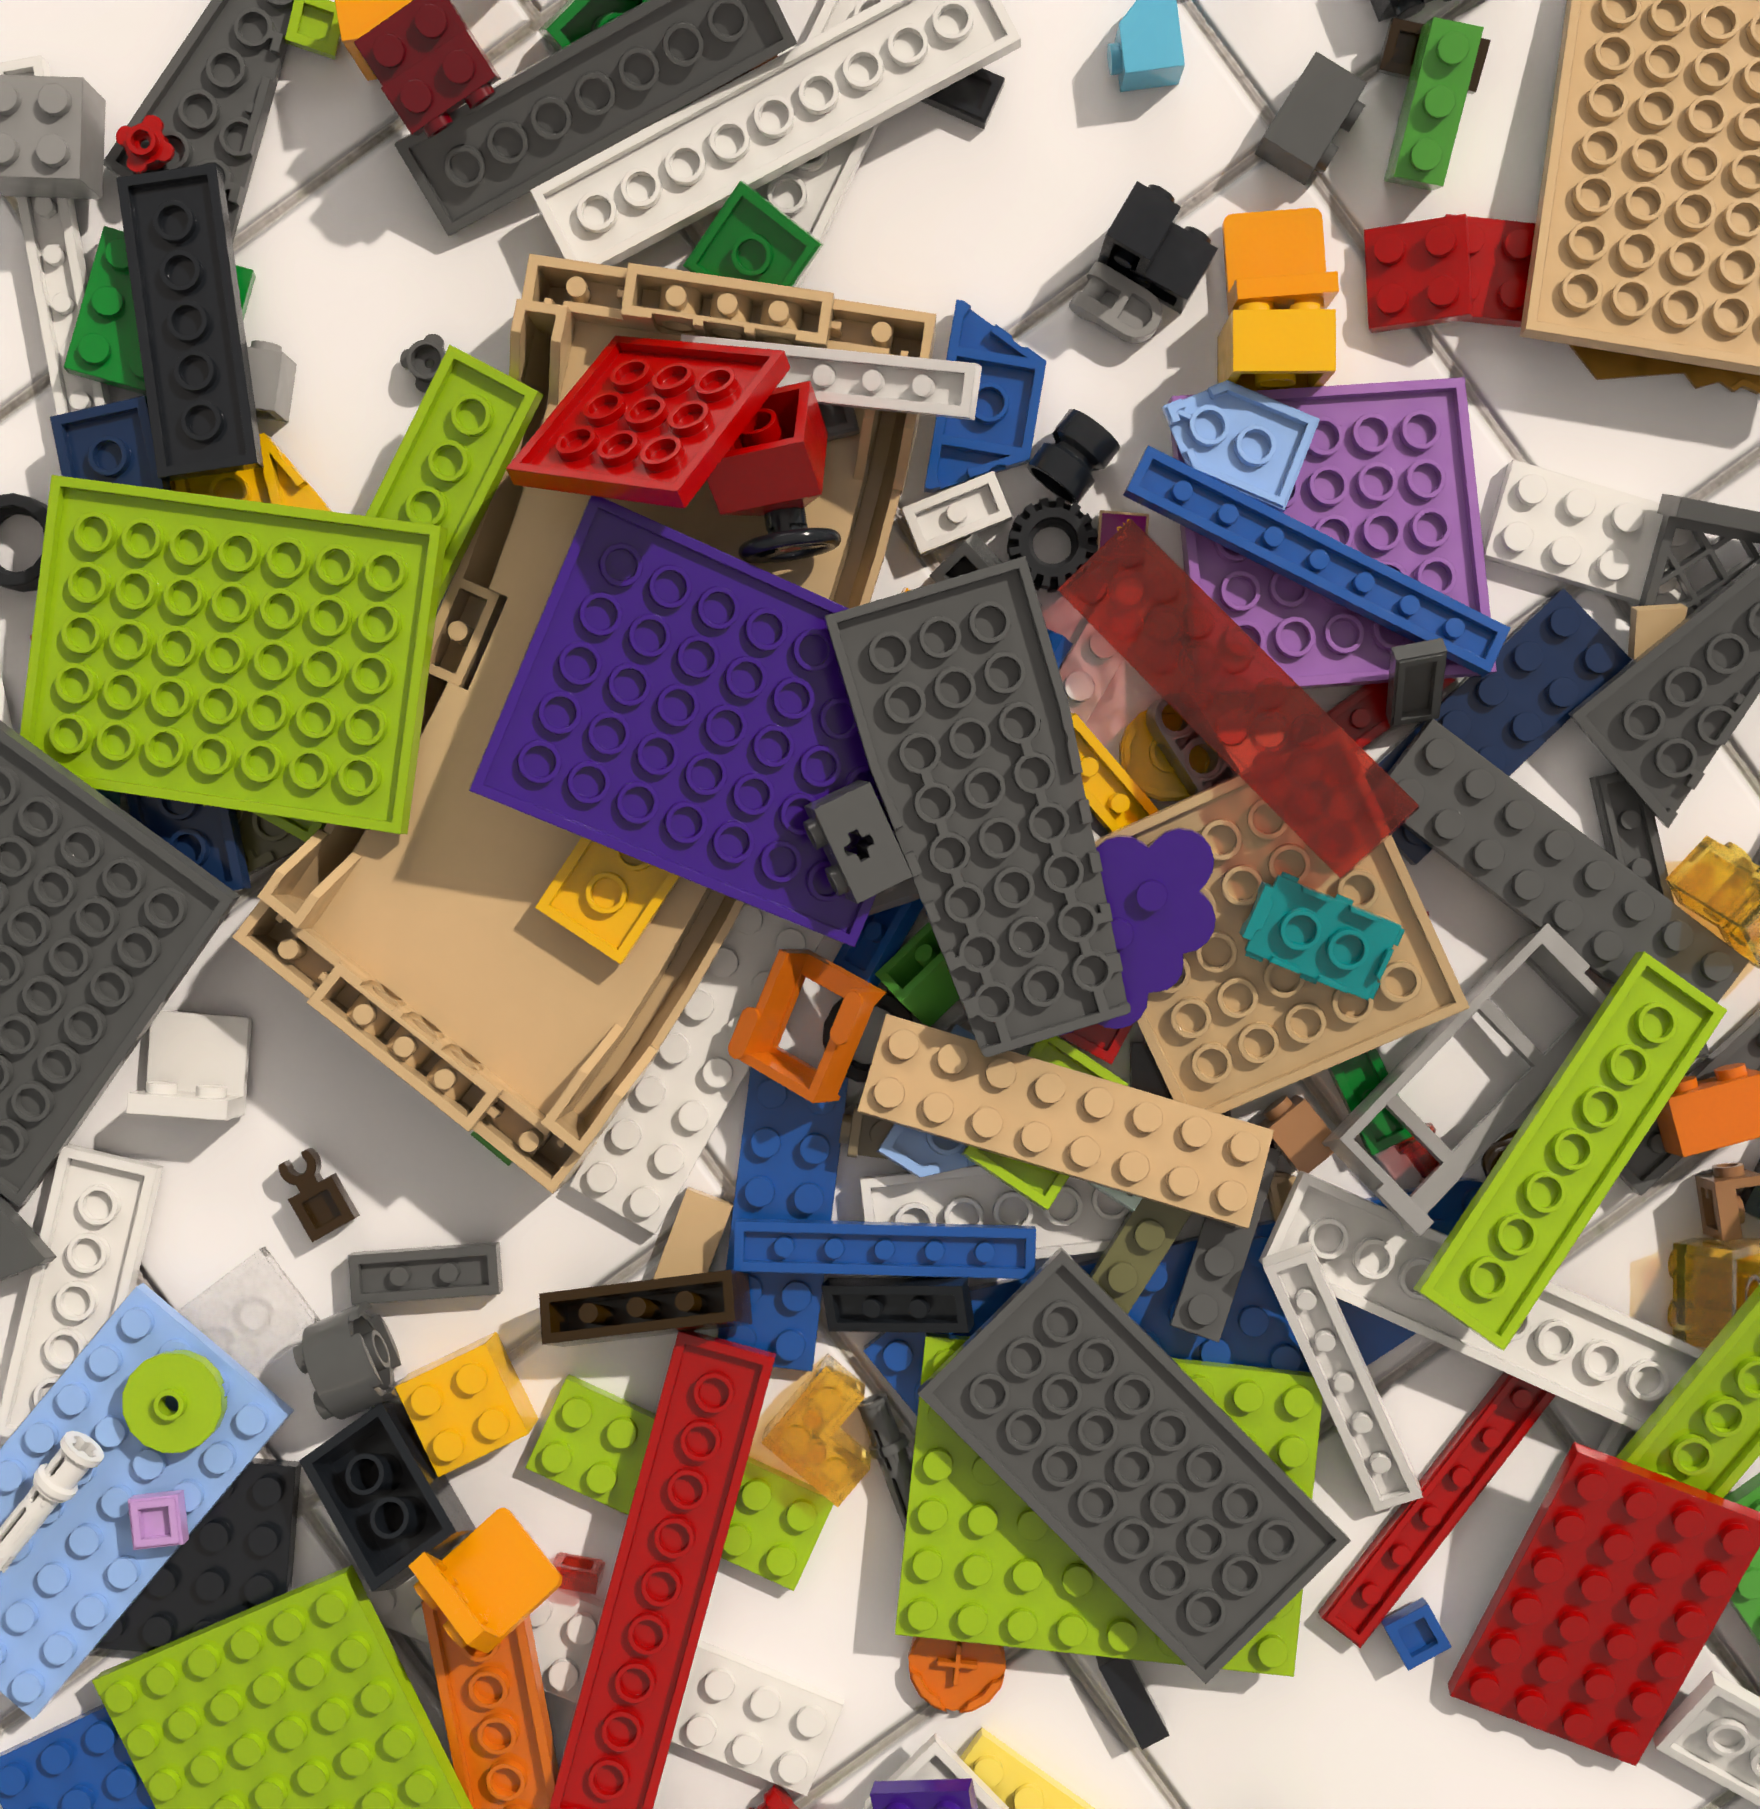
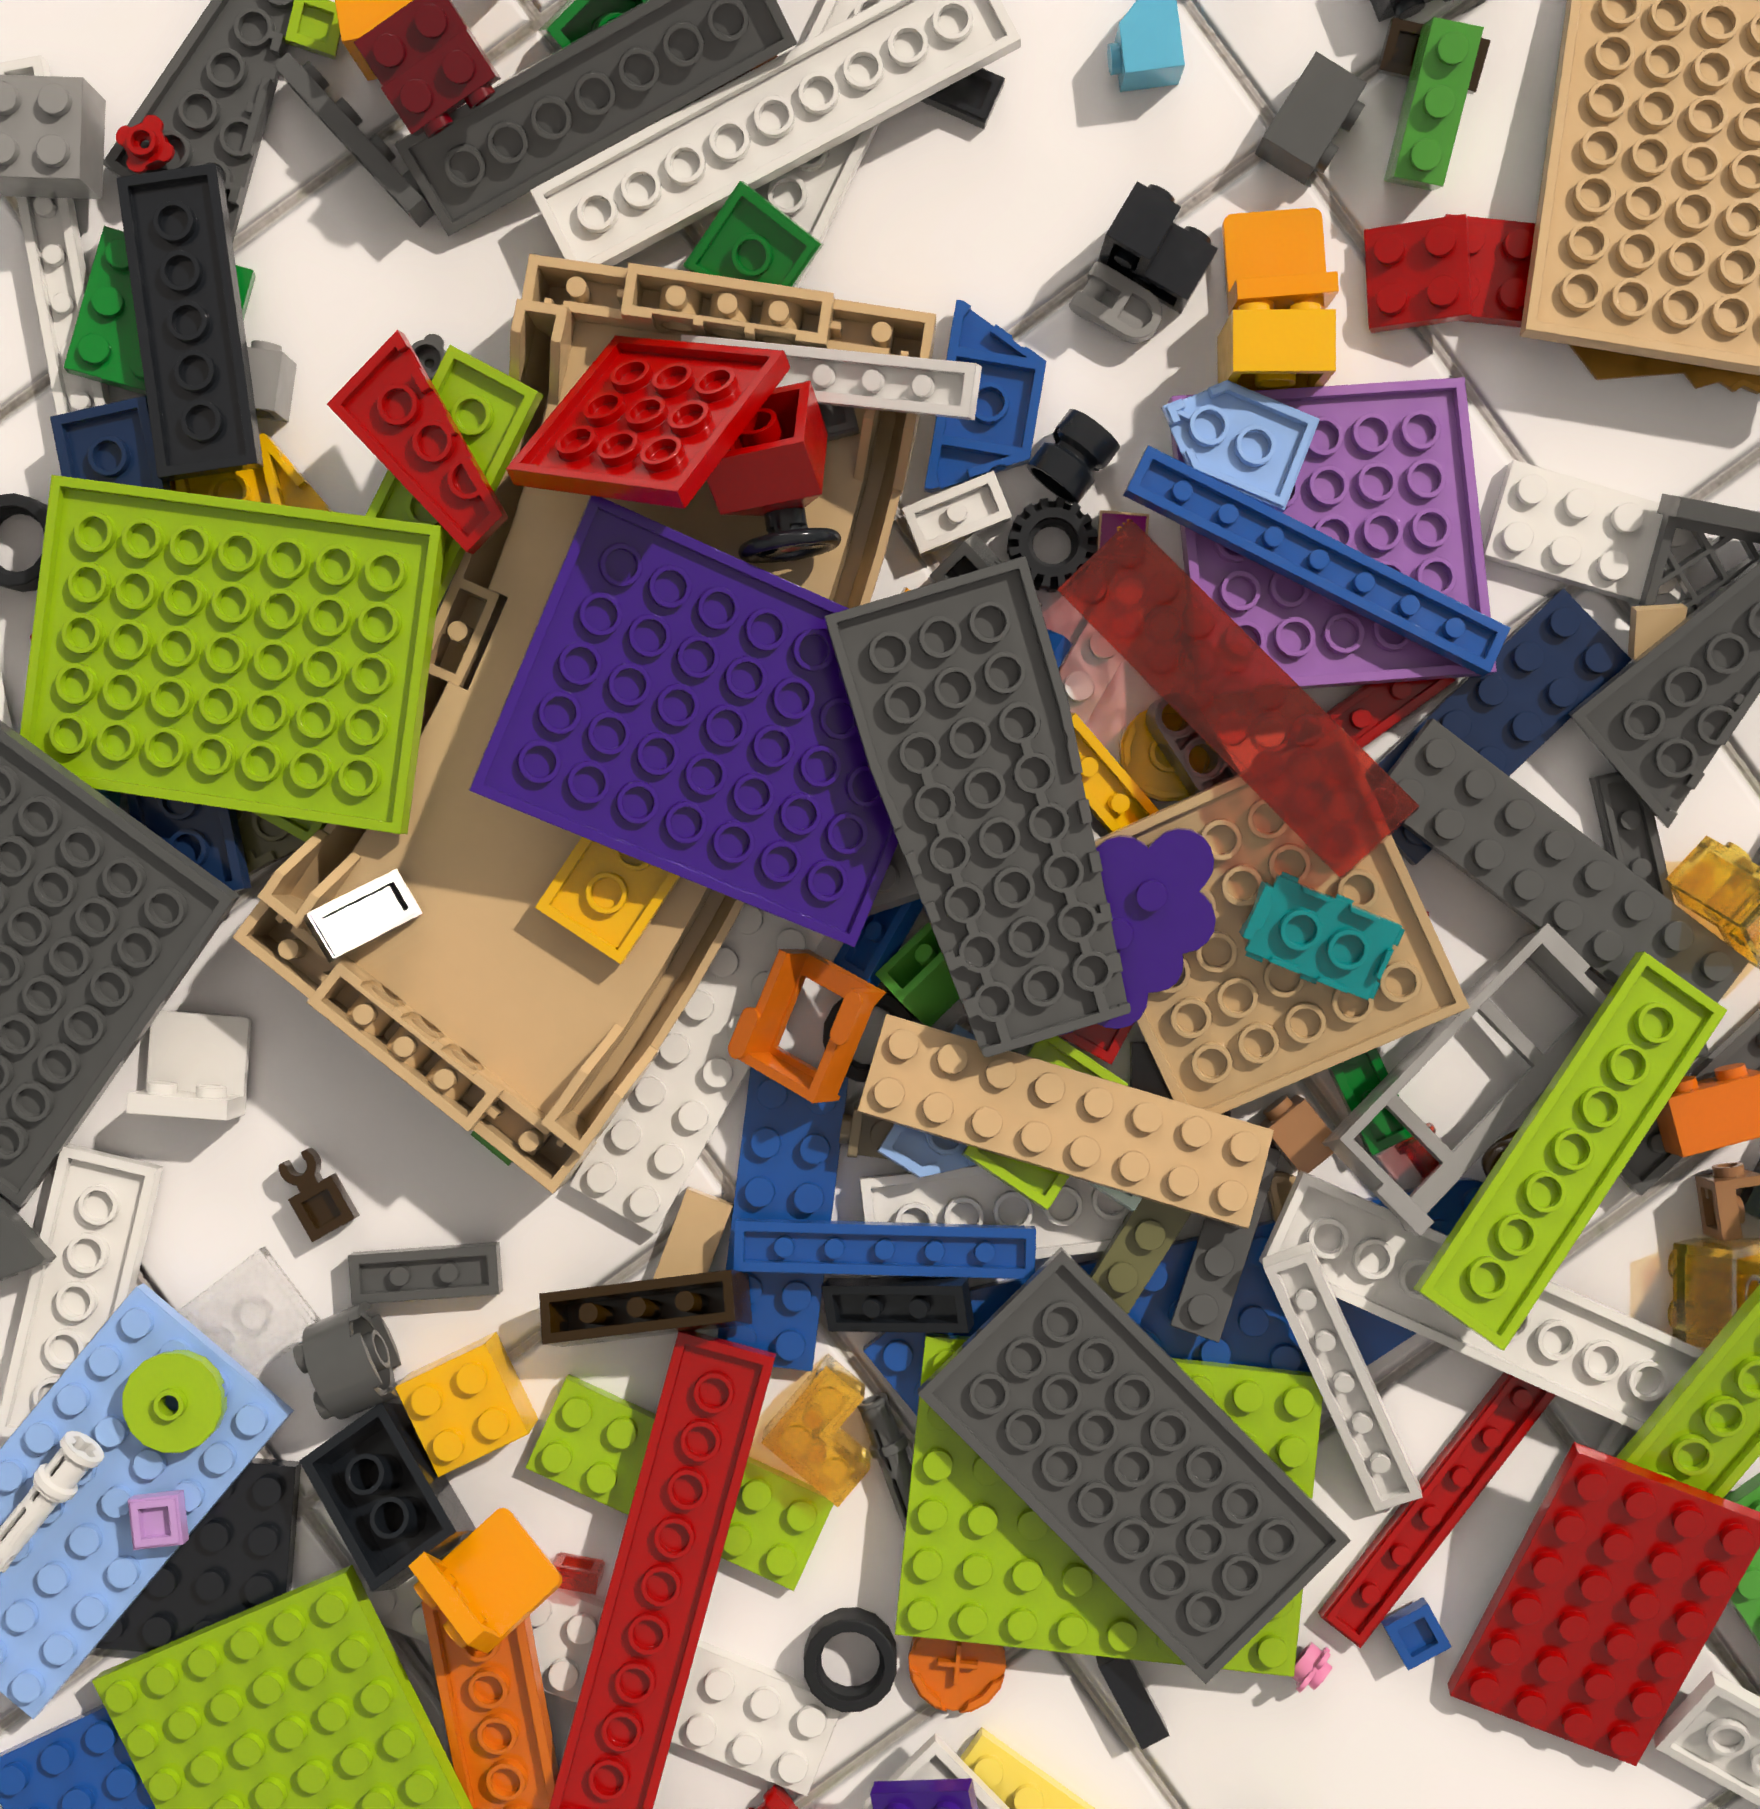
dark grey brick [803,780,913,904] -> none
dark grey tile [1385,638,1447,727] -> none
none -> dark grey plate [273,52,434,227]
none -> tile [303,869,422,963]
none -> red wing [327,330,508,554]
none -> black tyre [803,1607,897,1712]
none -> bright pink plate [1292,1642,1332,1693]

